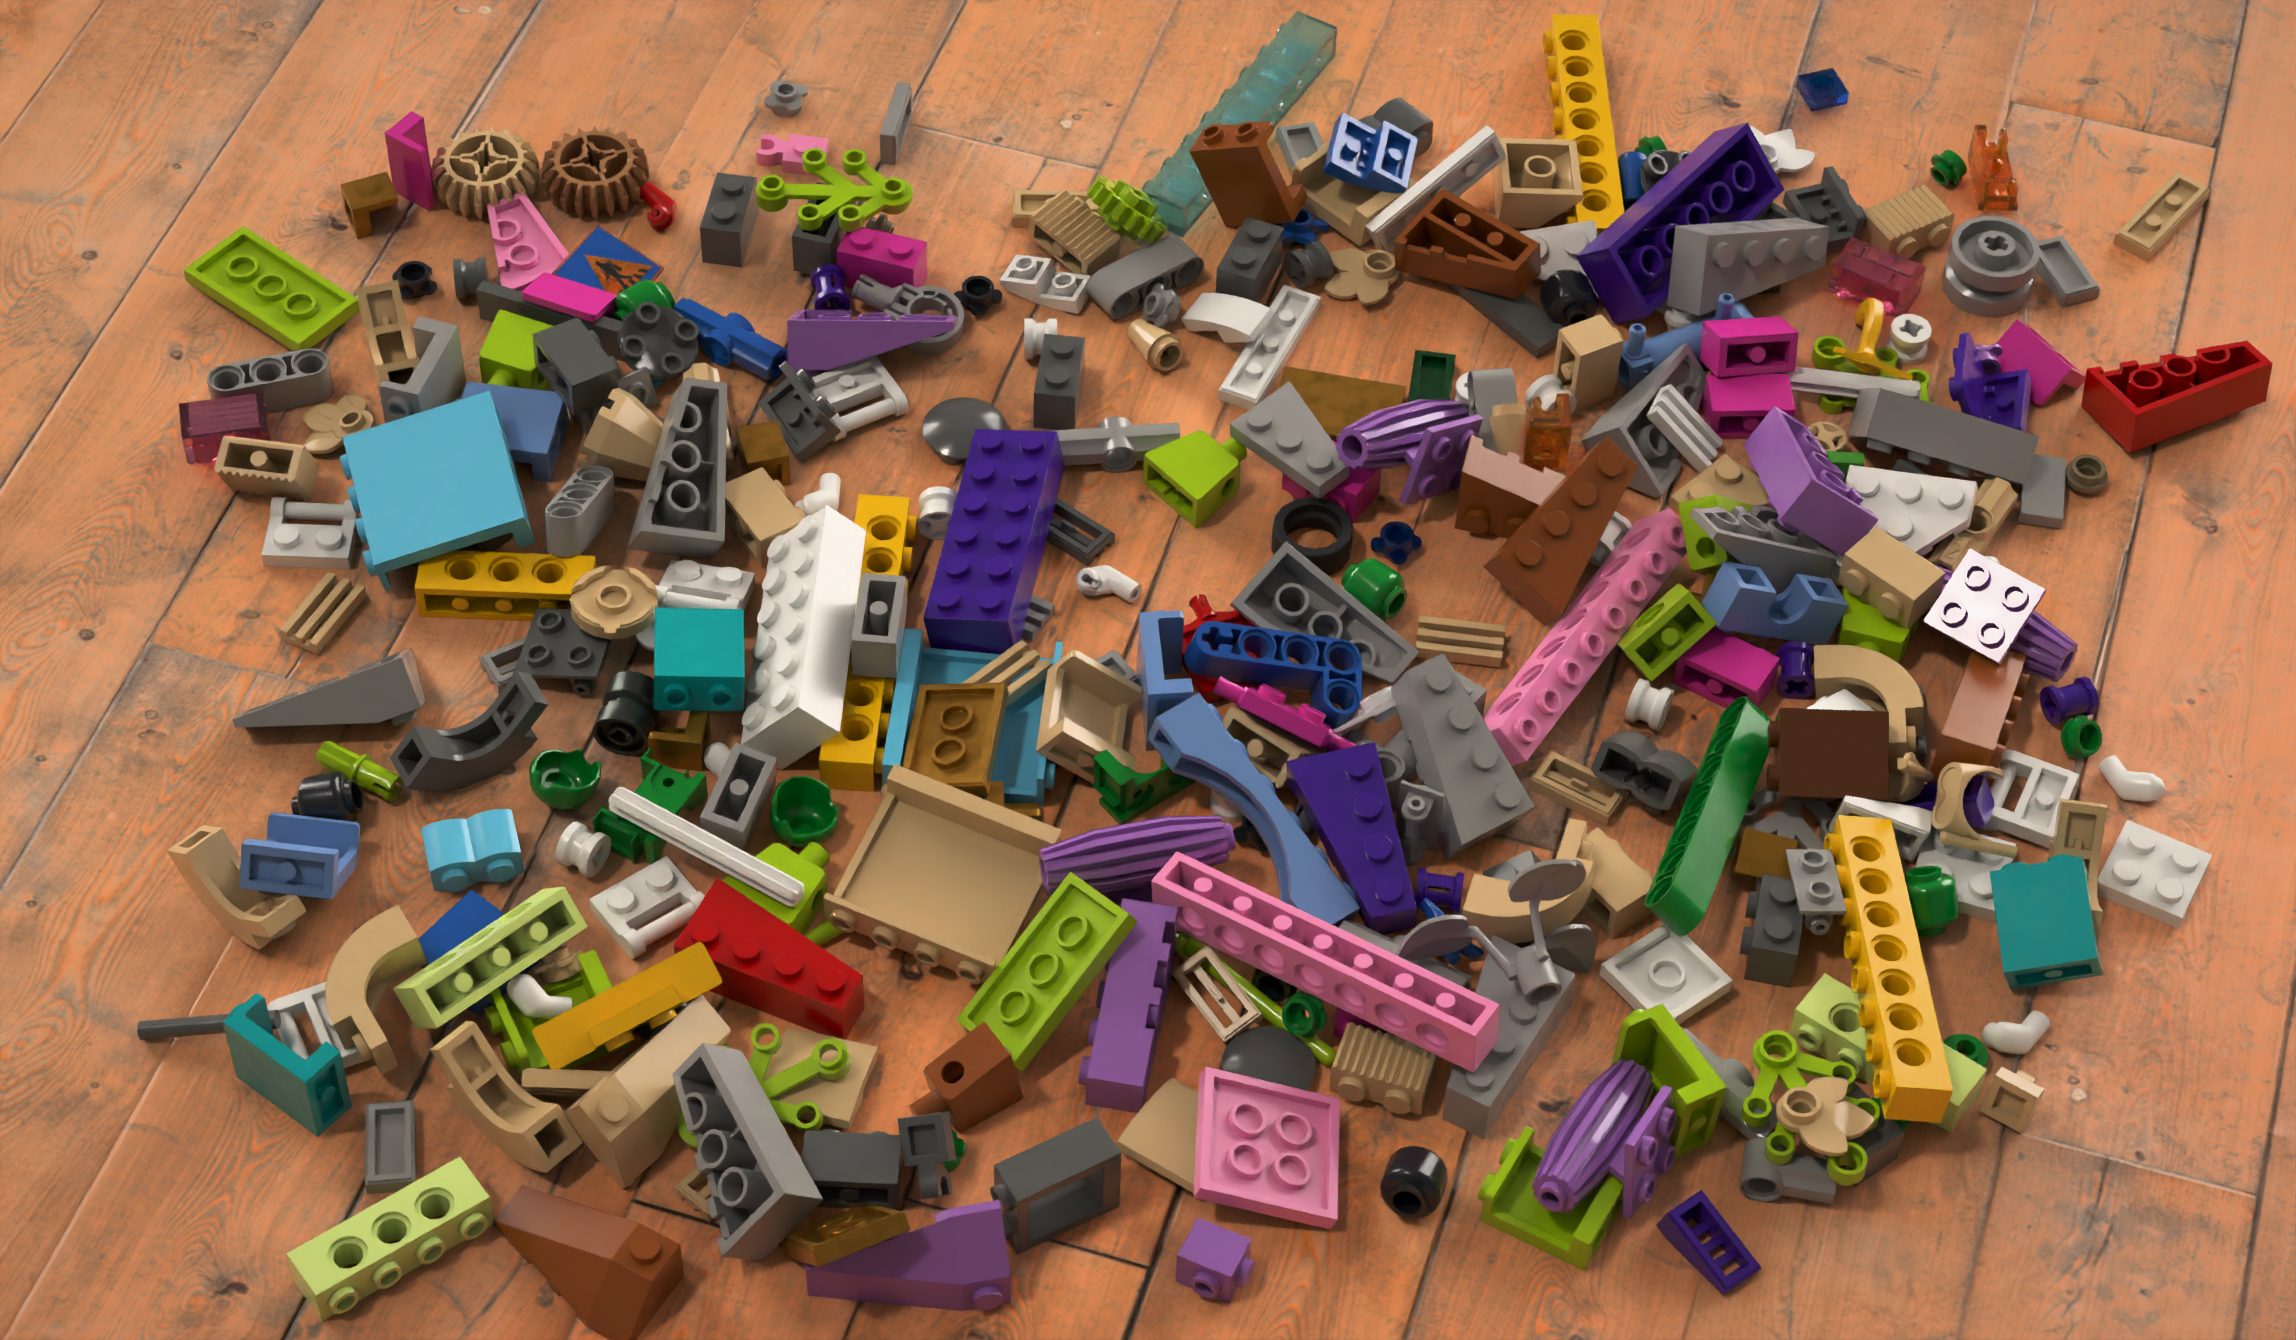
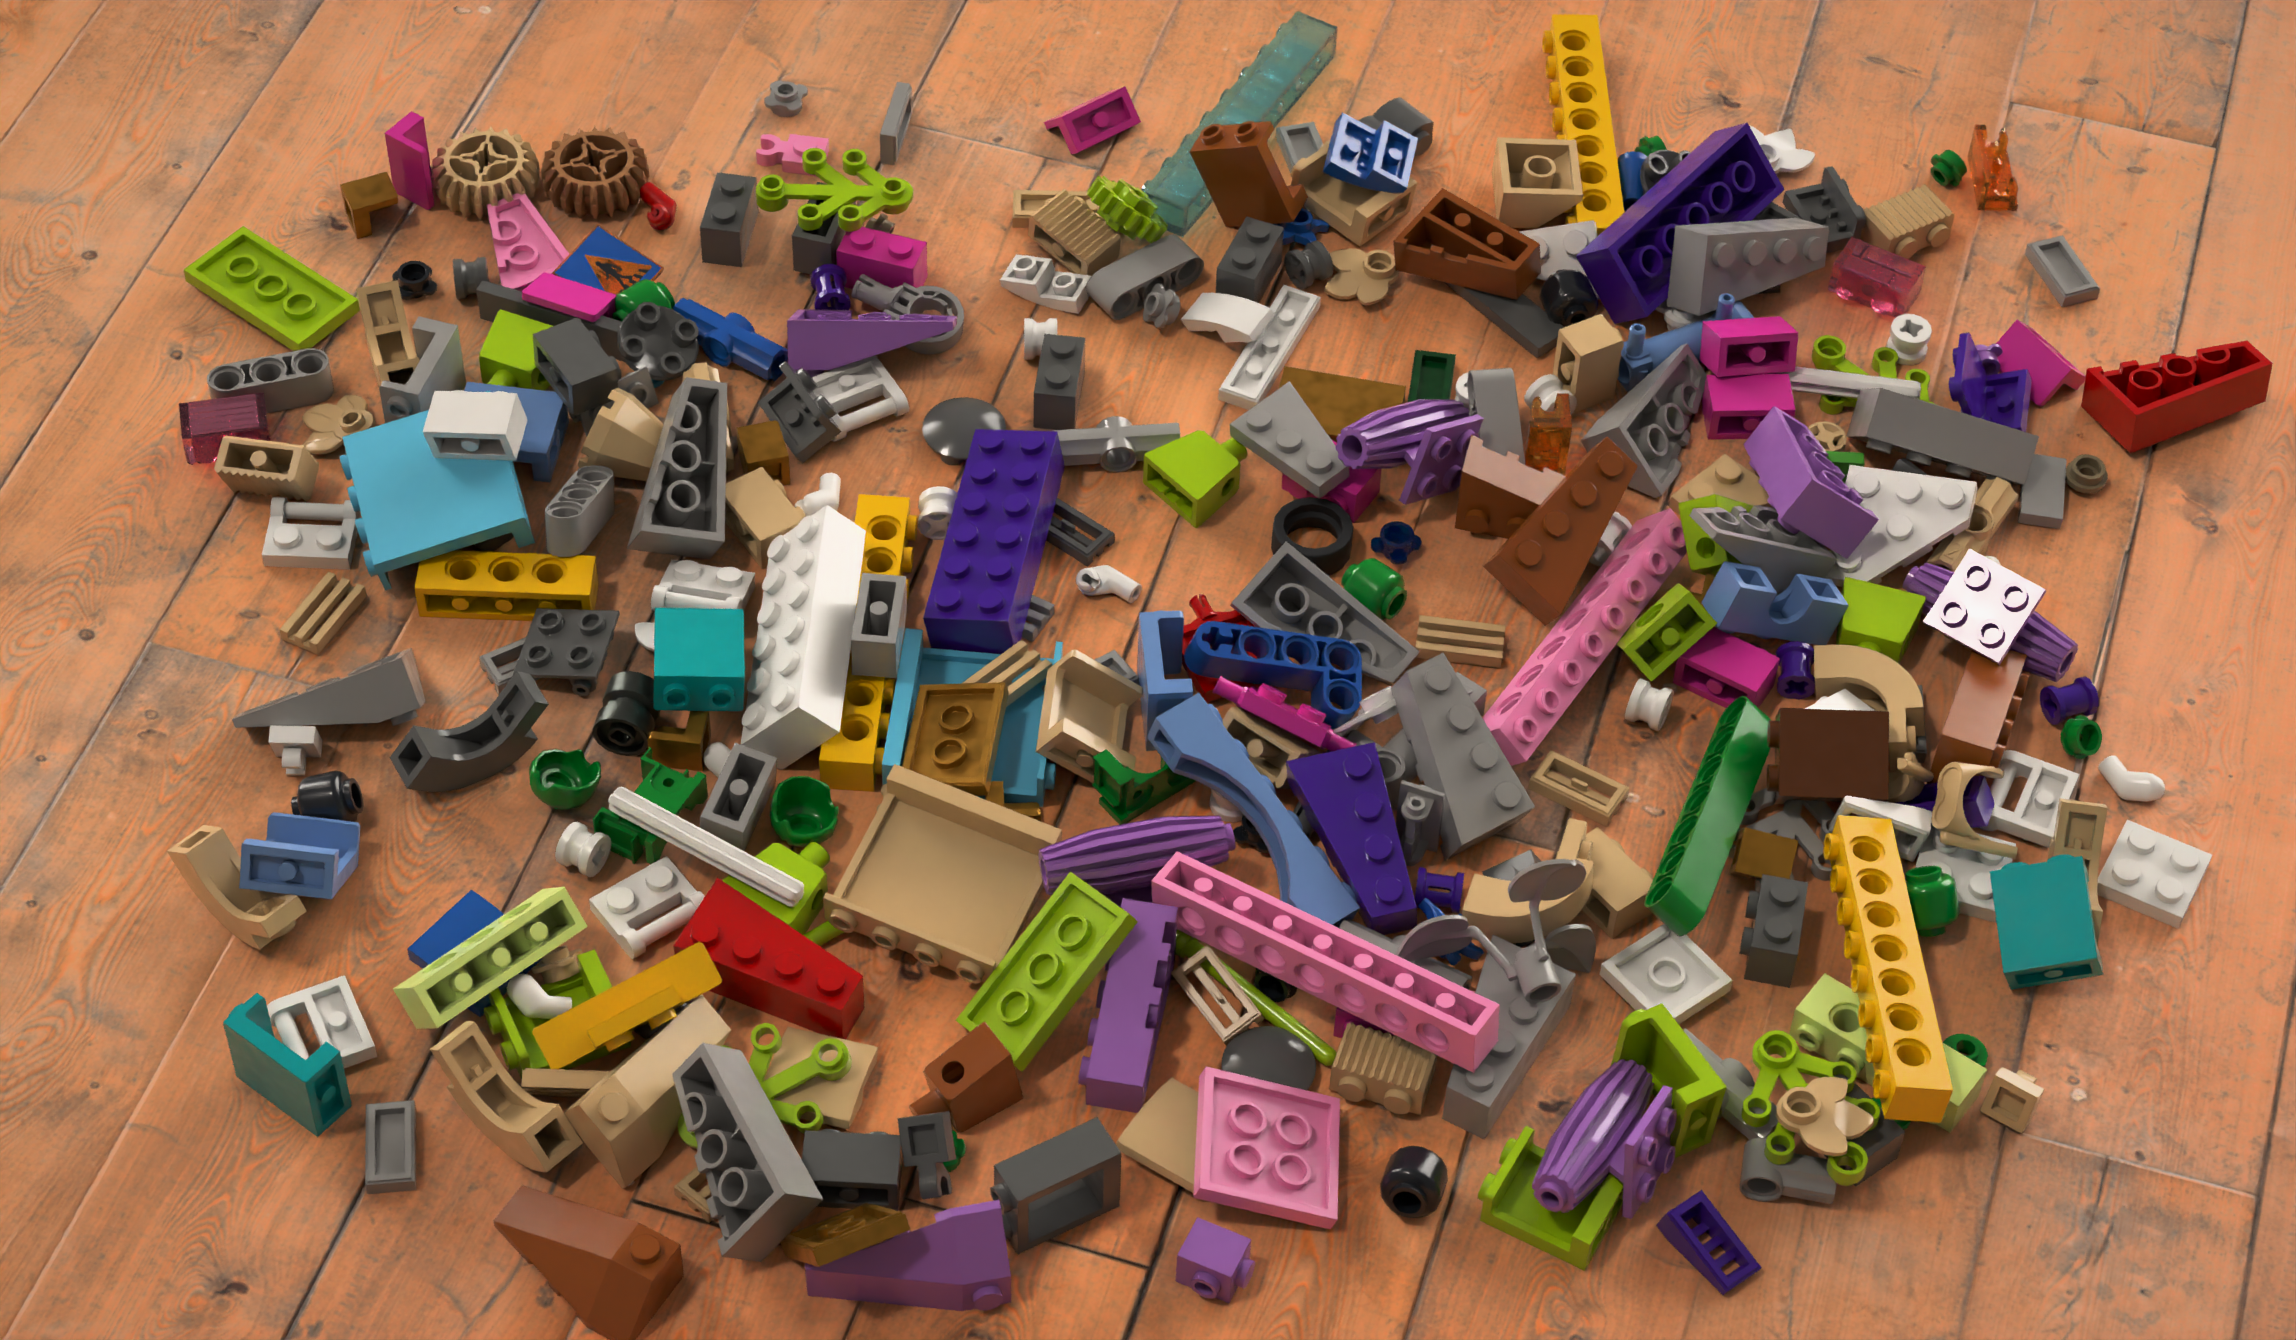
dark grey bar [137,1010,281,1040] -> none
yellowish green brick [287,1157,494,1321] -> none
lime axle [316,741,404,802] -> none
tan arch [325,905,428,1075] -> none
medium azure brick [421,809,525,892] -> none
tan tile [570,565,658,640] -> none
black plate [954,276,1002,316] -> none
tan cone [1127,319,1183,371] -> none
green plate [1282,992,1327,1038] -> none
white tile [1365,125,1507,253] -> none
tan cone [1488,403,1530,464] -> none
dark grey brick [1591,730,1698,810] -> none
white tile [1646,384,1723,473] -> none
light grey hinge [1785,849,1846,935] -> none
clear blue plate [1796,68,1849,112] -> none
yellow piece [1833,297,1913,380] -> none
tan brick [1838,527,1946,629] -> none
light grey wheel [1942,216,2040,318] -> none
white arm [1982,1011,2050,1055] -> none
tan tile [2113,172,2210,261] -> none
none -> white tile [268,725,322,776]
none -> white brick [423,390,528,461]
none -> dark pink panel [1044,87,1141,155]

